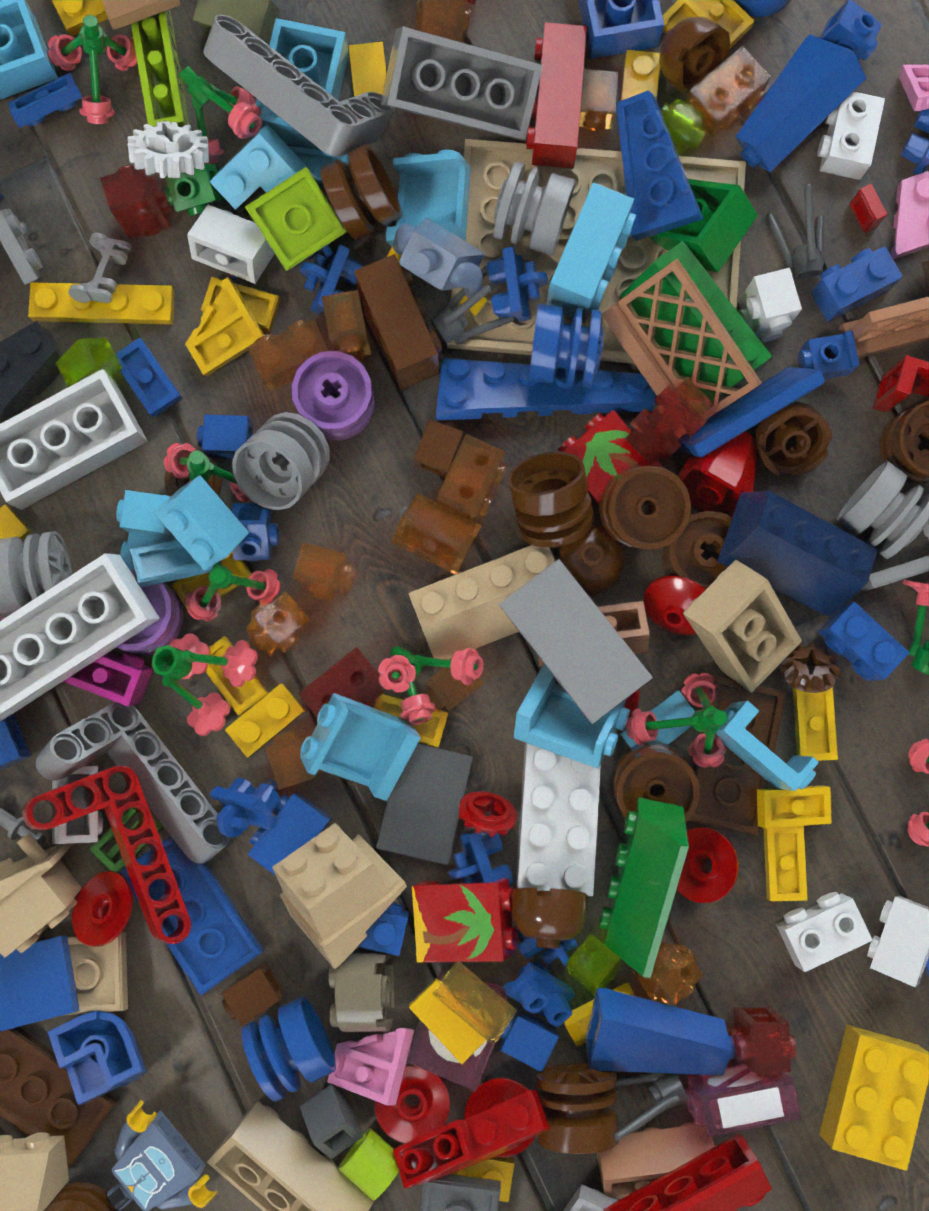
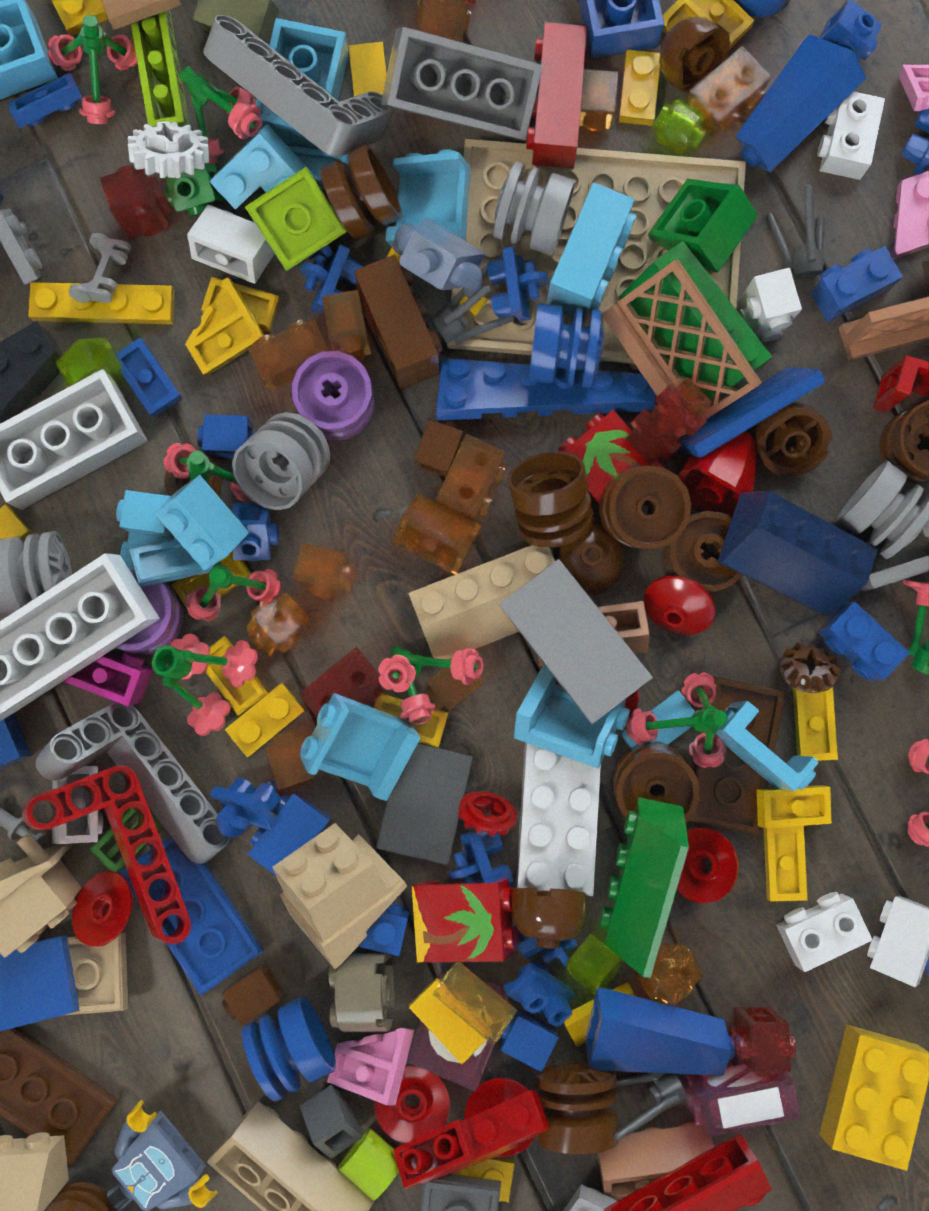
blue brick [48,1011,147,1105] -> none
blue wing [616,90,703,241] -> none
tan brick [683,560,802,693] -> none
blue brick [798,331,860,379] -> none
red tile [849,184,888,233] -> none

